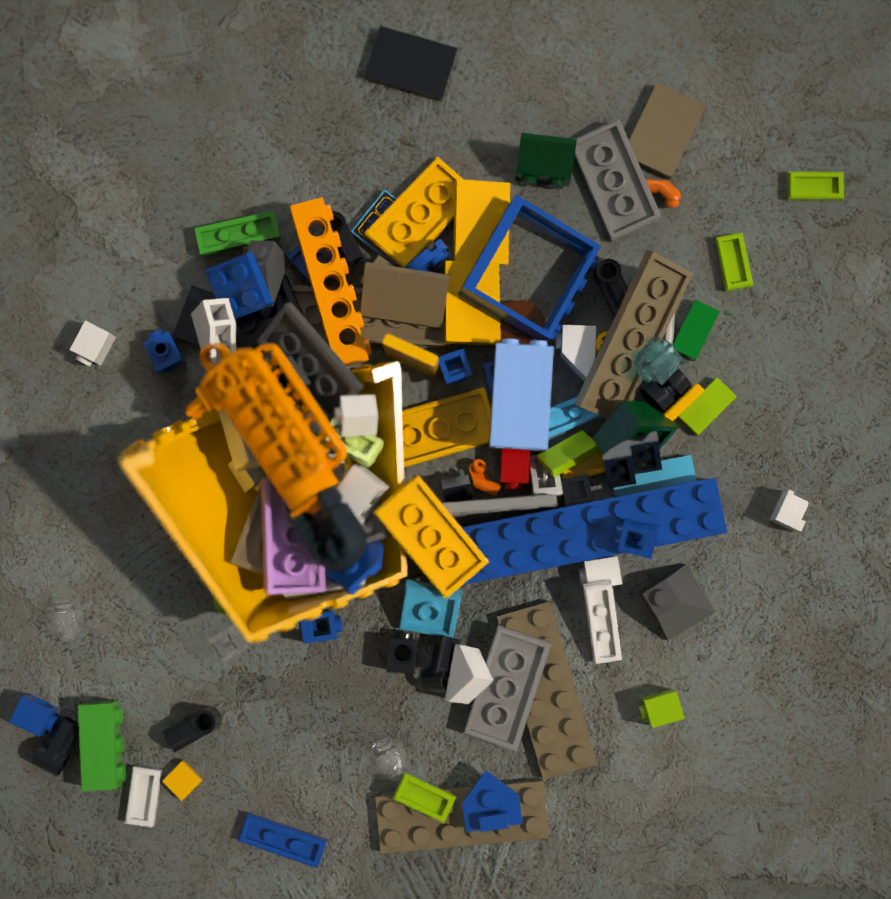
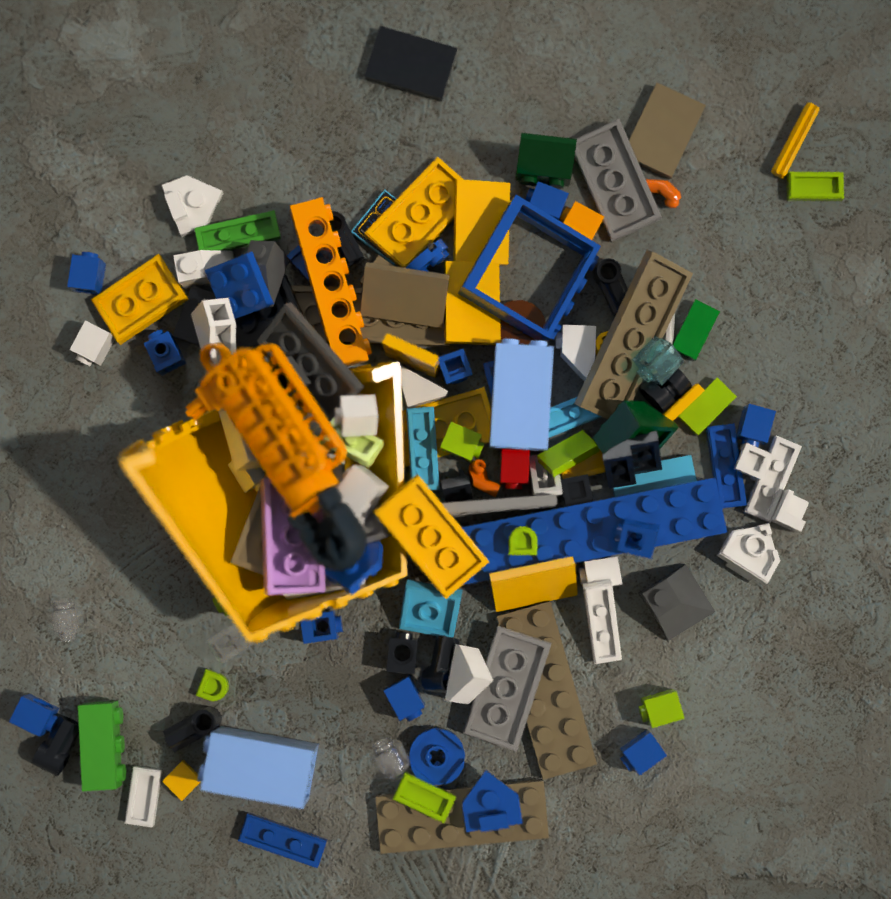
lime tile [714,233,753,292] -> none
none -> blue brick [67,252,106,295]
none -> yellow tile [91,254,189,345]
none -> white plate [162,176,223,237]
none -> white slope [173,250,234,289]
none -> lime tile [195,669,229,701]
none -> light blue brick [198,726,319,809]
none -> blue brick [384,675,425,722]
none -> white slope [399,364,448,408]
none -> medium azure tile [406,407,440,491]
none -> blue plate [409,727,465,785]
none -> lime brick [440,422,485,462]
none -> yellow tile [489,557,578,612]
none -> lime tile [508,526,537,555]
none -> blue brick [525,181,569,220]
none -> light orange brick [559,201,604,240]
none -> blue brick [620,729,667,776]
none -> blue tile [706,423,747,509]
none -> white plate [717,523,780,586]
none -> white panel [734,443,772,481]
none -> blue brick [736,404,776,447]
none -> white tile [743,435,802,523]
none -> yellow axle [771,102,819,178]

